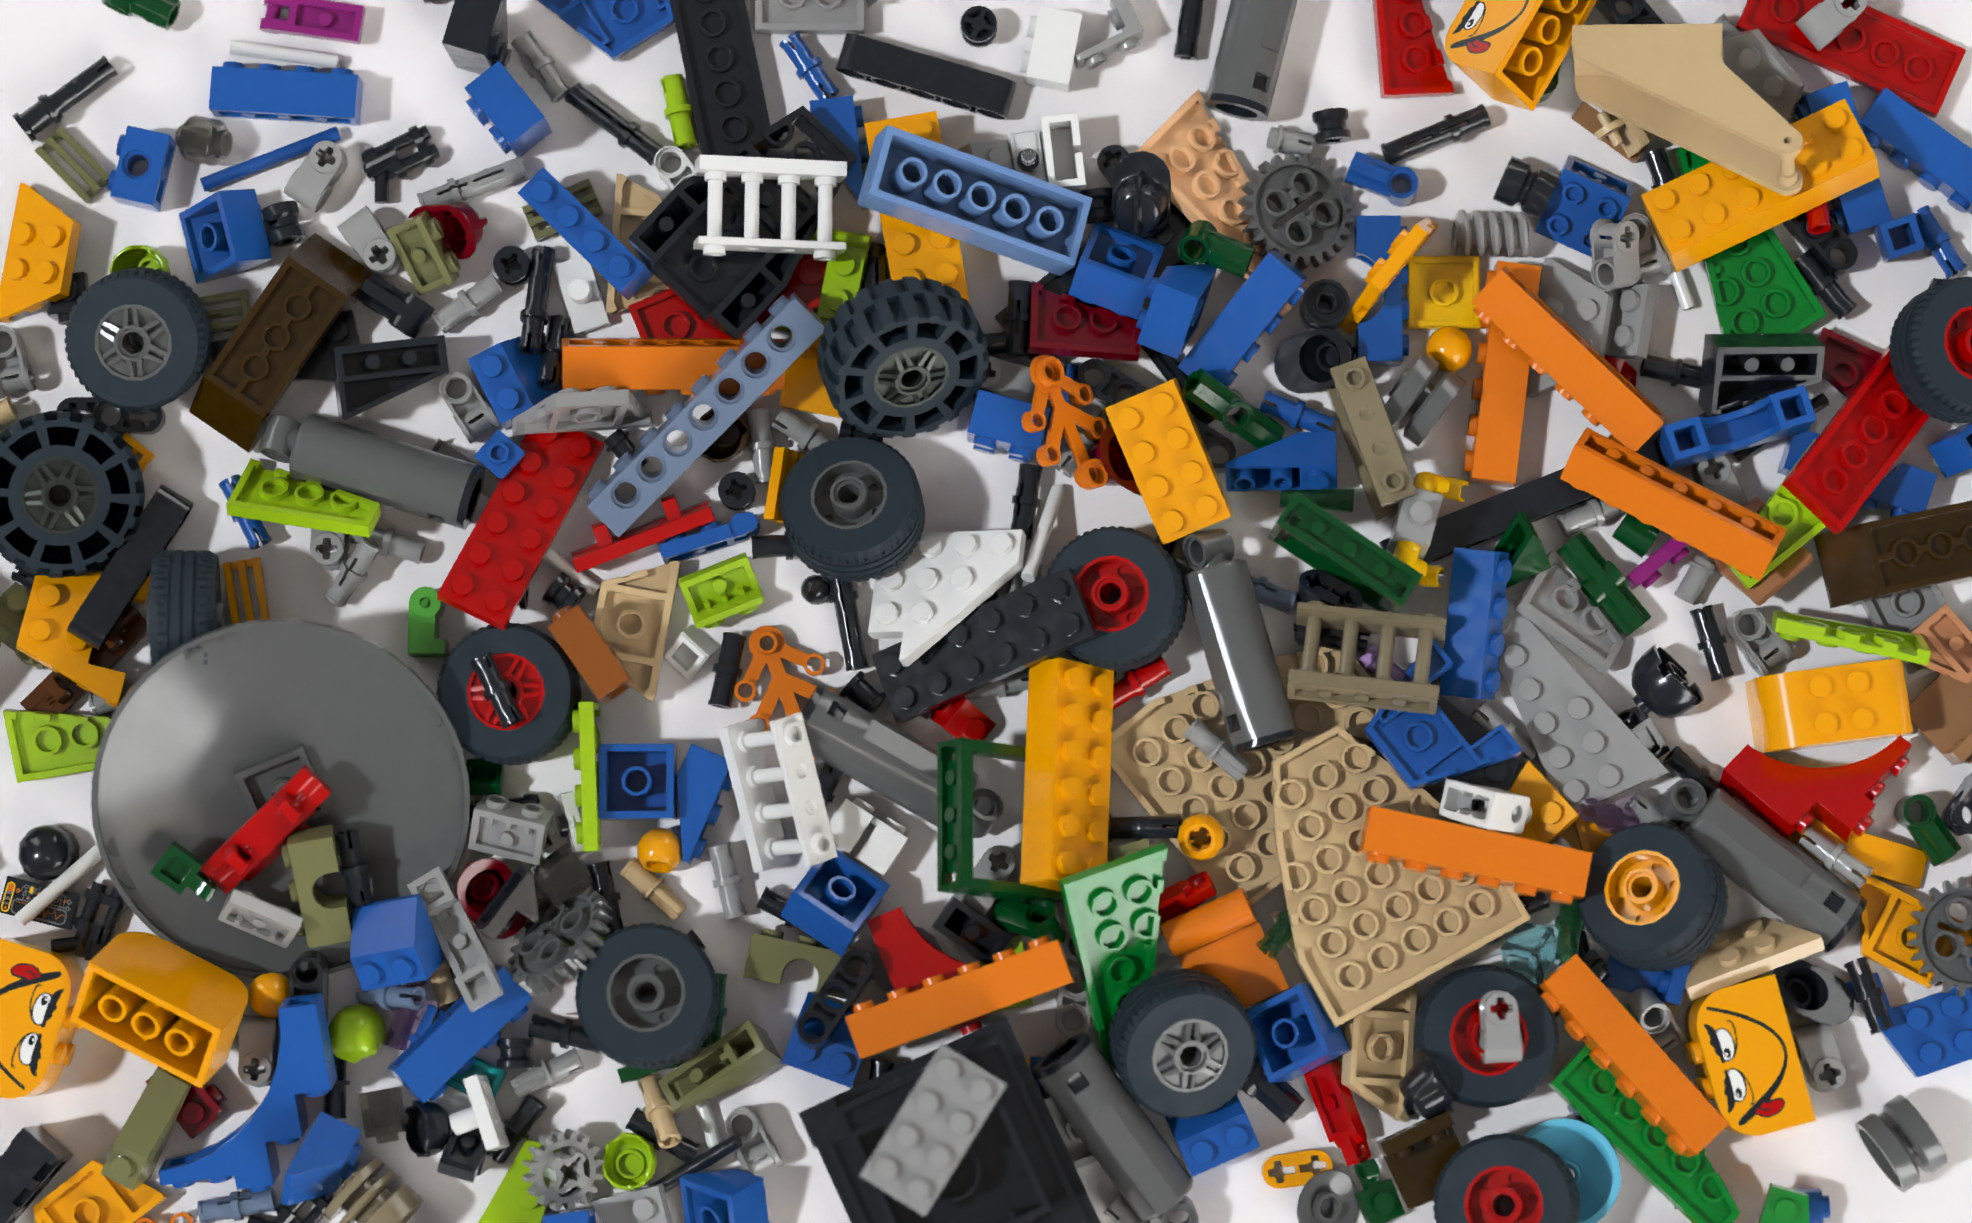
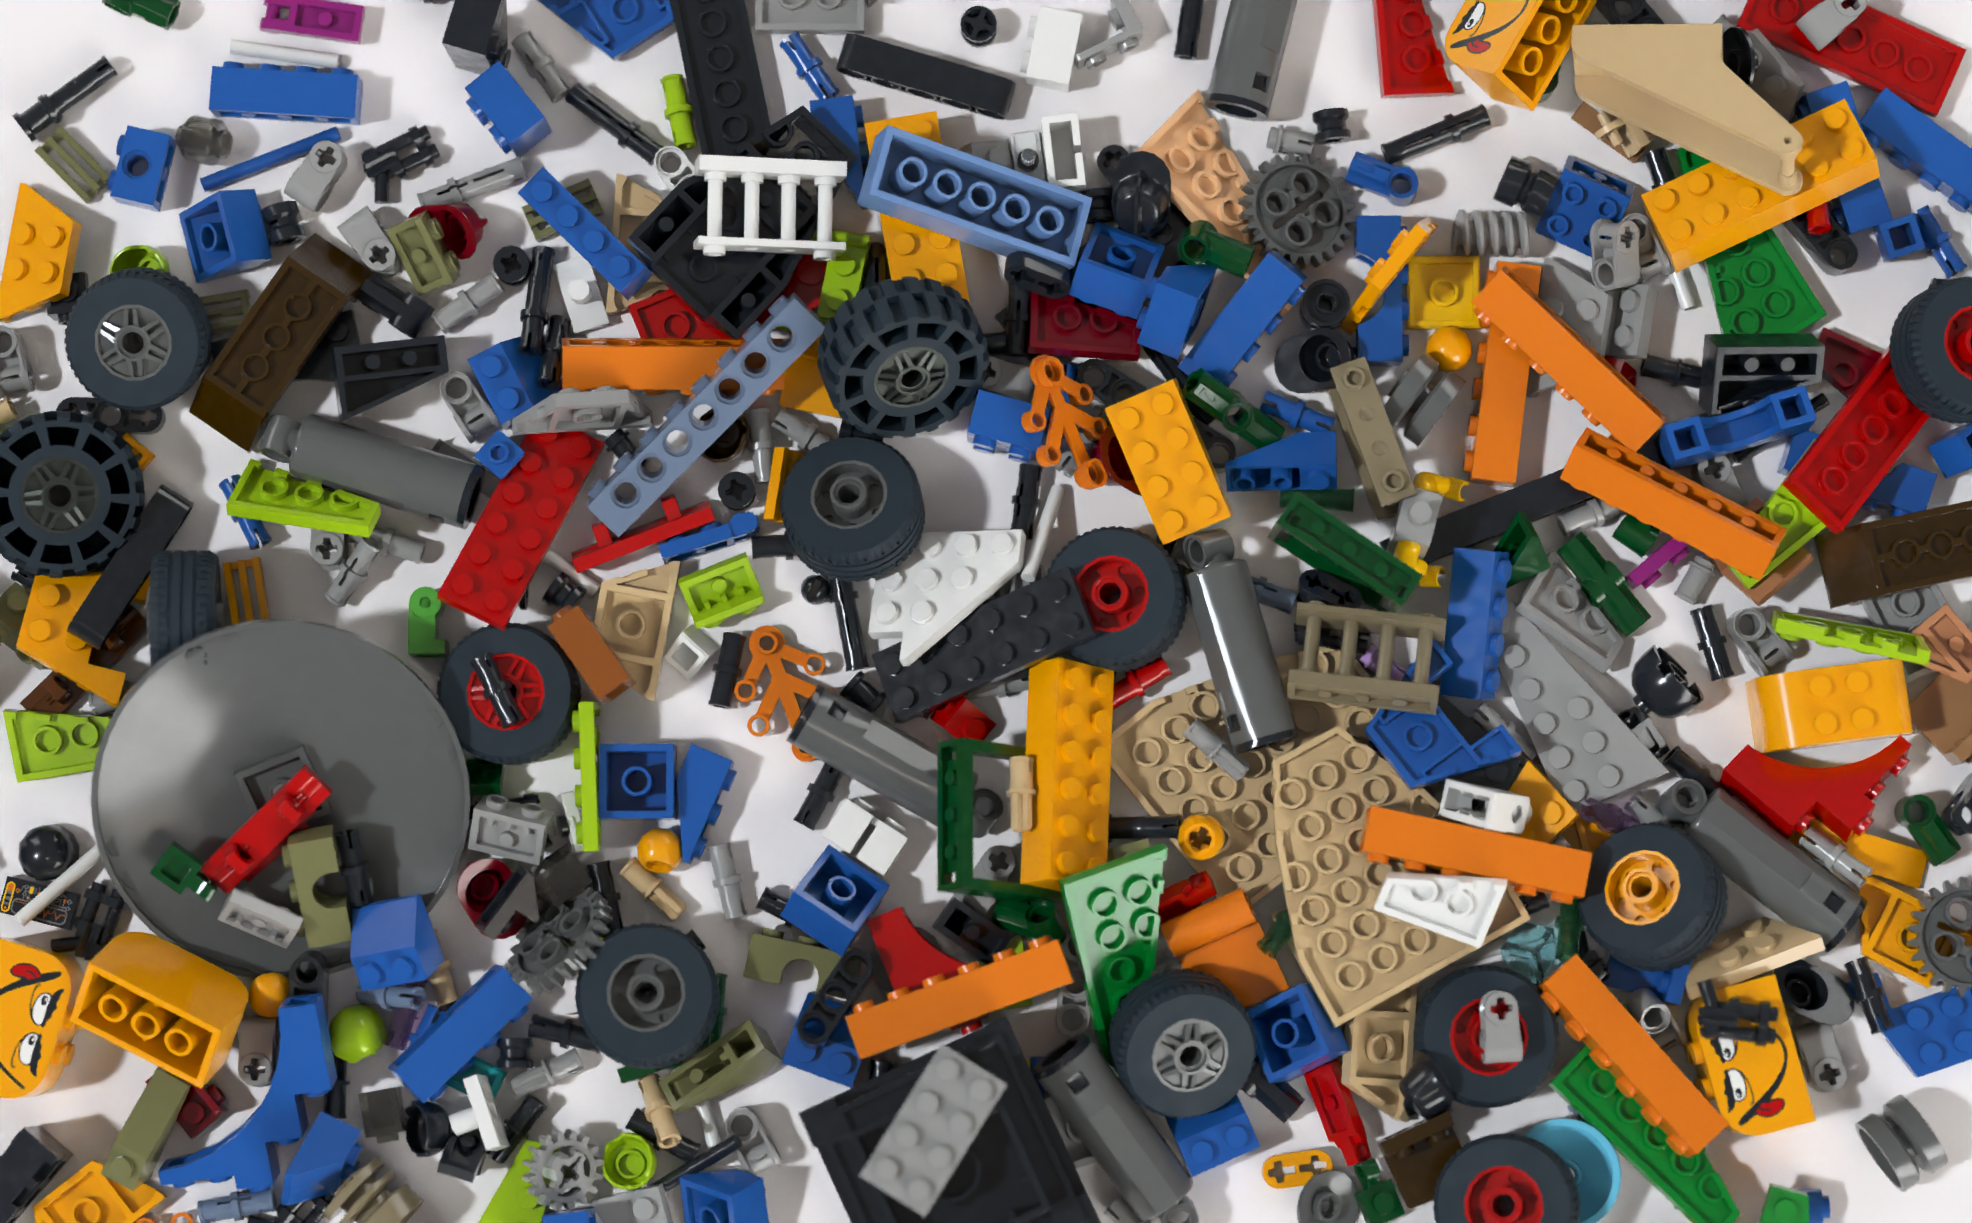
light grey slope [407,866,505,1012] -> none
white fence [718,712,838,872] -> none
black pin [1794,250,1858,320] -> none
none -> black beam [1004,251,1071,299]
none -> tan axle [1007,756,1036,832]
none -> white wing [1374,872,1508,948]
none -> black piece [1697,979,1779,1047]
none -> black dish [1723,27,1758,88]

